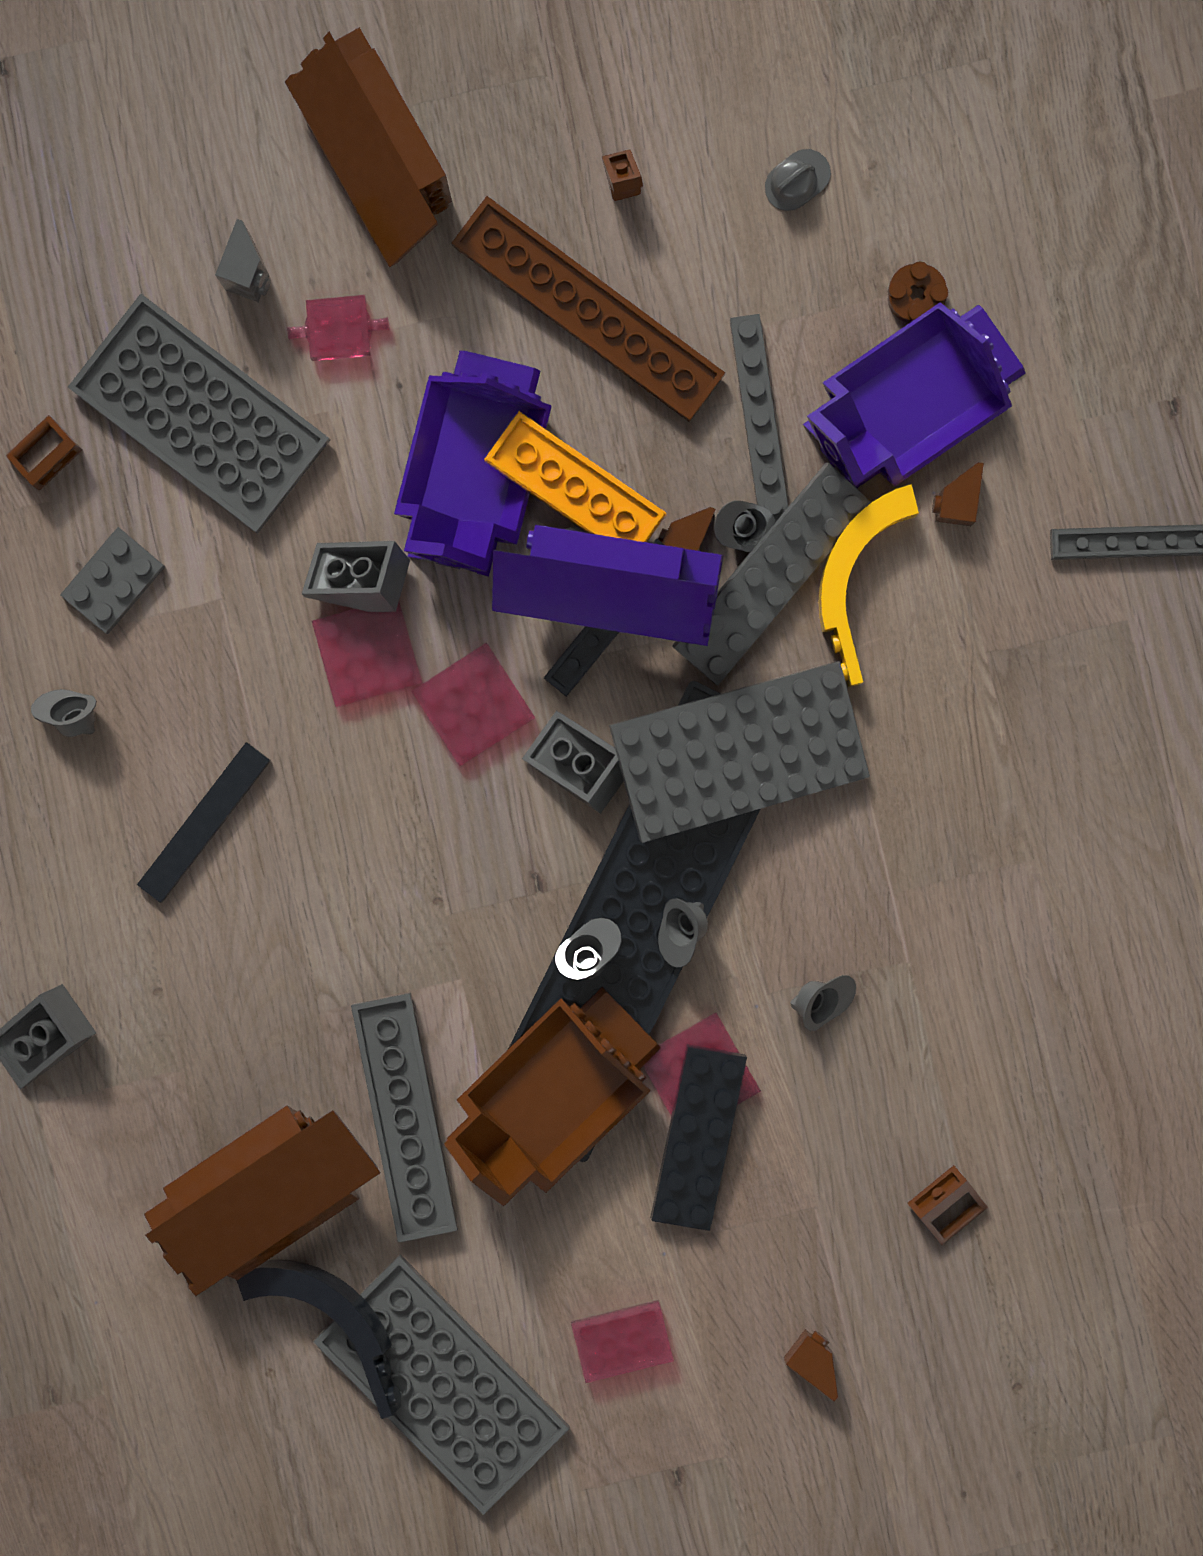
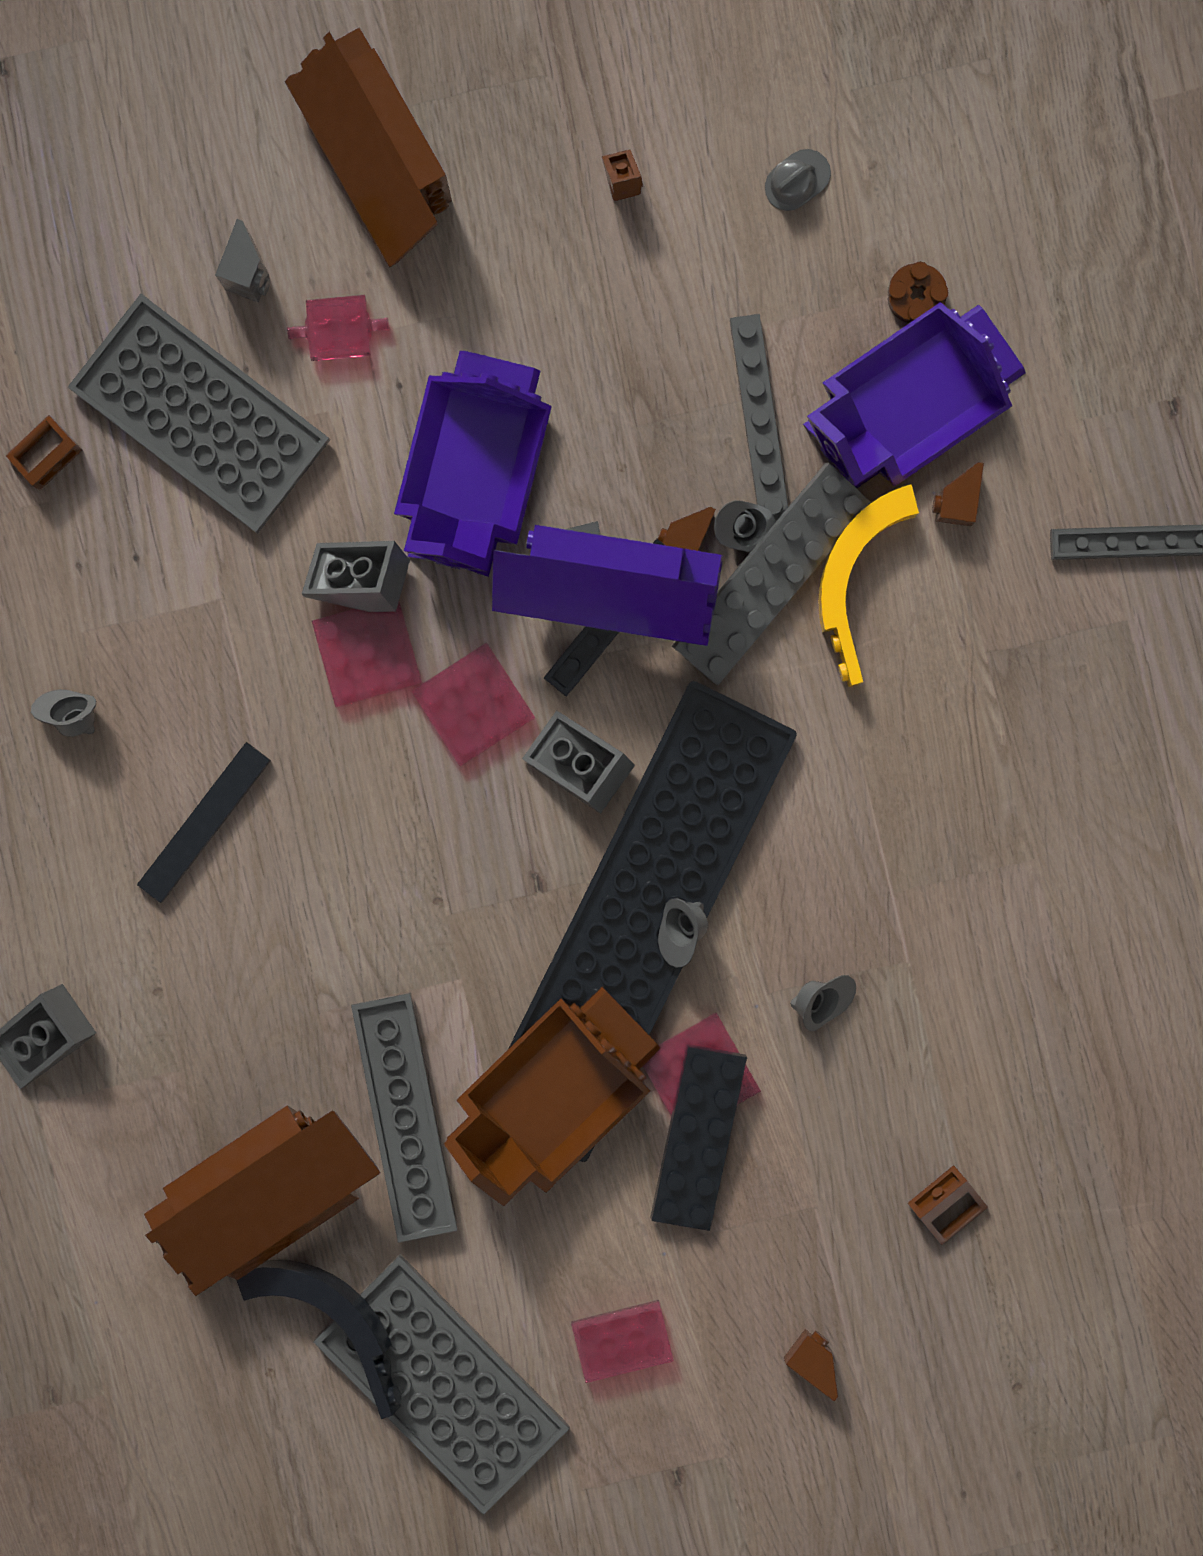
dark grey plate [60,527,166,634] -> none
reddish brown plate [451,196,725,422] -> none
light orange tile [484,411,667,542] -> none
dark grey piece [556,918,622,980] -> none
dark grey plate [609,661,870,843] -> none

